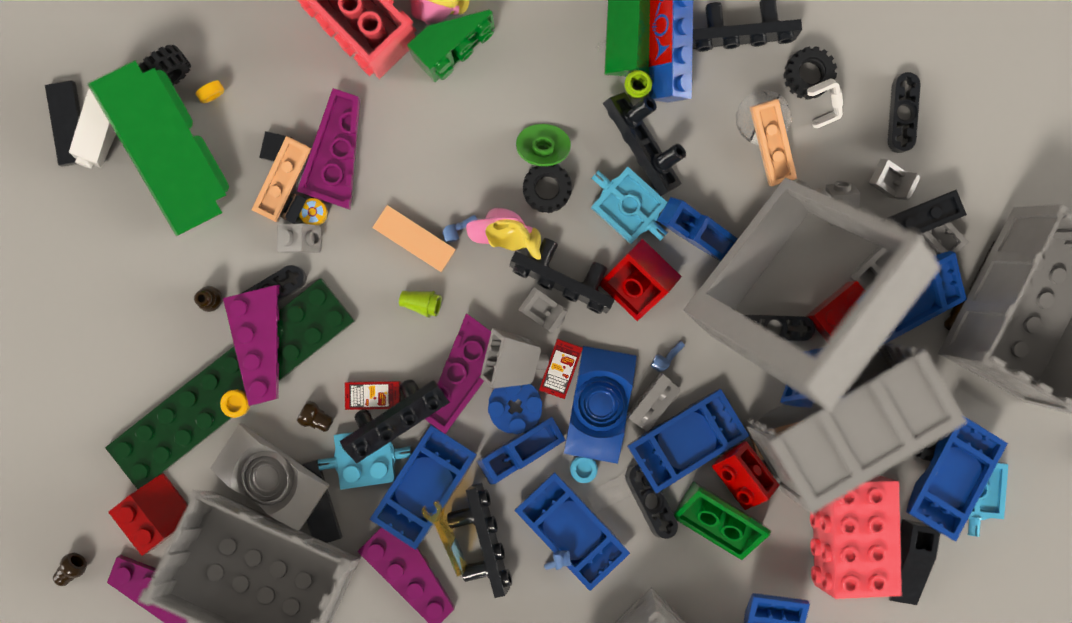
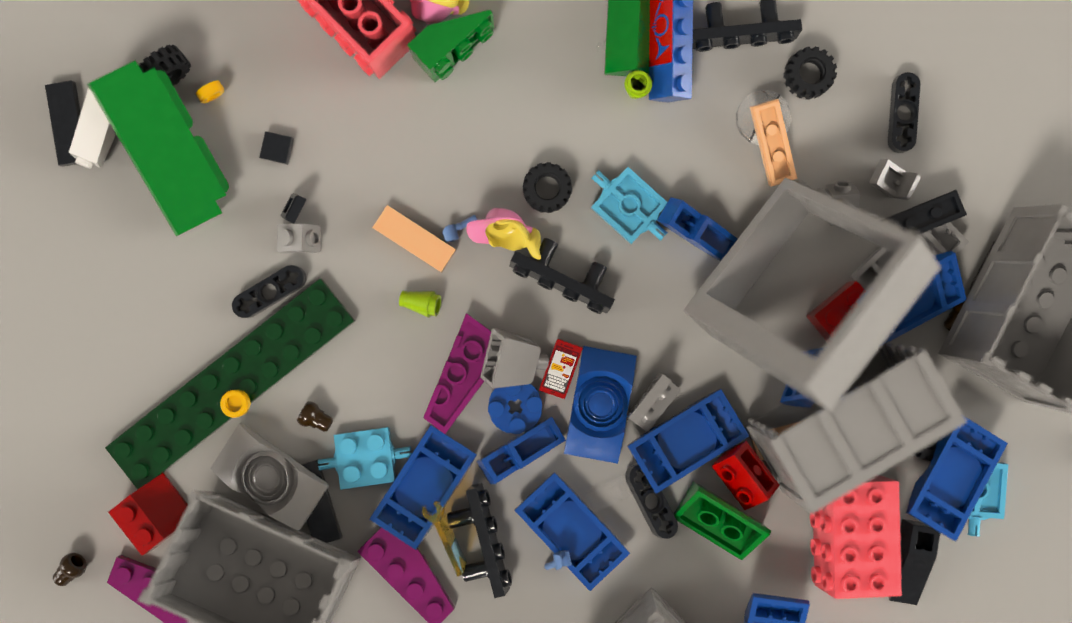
dark brown piece [194,286,222,312] -> none
magenta wing [223,285,279,406] -> none
light nougat tile [252,136,312,222] -> none
magenta wing [297,88,360,210] -> none
yellow tile [299,198,328,225] -> none
black plate [340,379,450,464] -> none
tile [345,381,401,410] -> none
bright green dish [516,124,571,166] -> none
light grey bracket [518,287,568,333] -> none
medium azure tile [570,456,598,483] -> none
red slope [600,238,682,321] -> none
black plate [603,92,686,197] -> none
medium blue hand [651,341,685,372] -> none
black beam [743,315,815,341] -> none
white piece [807,79,843,128] -> none

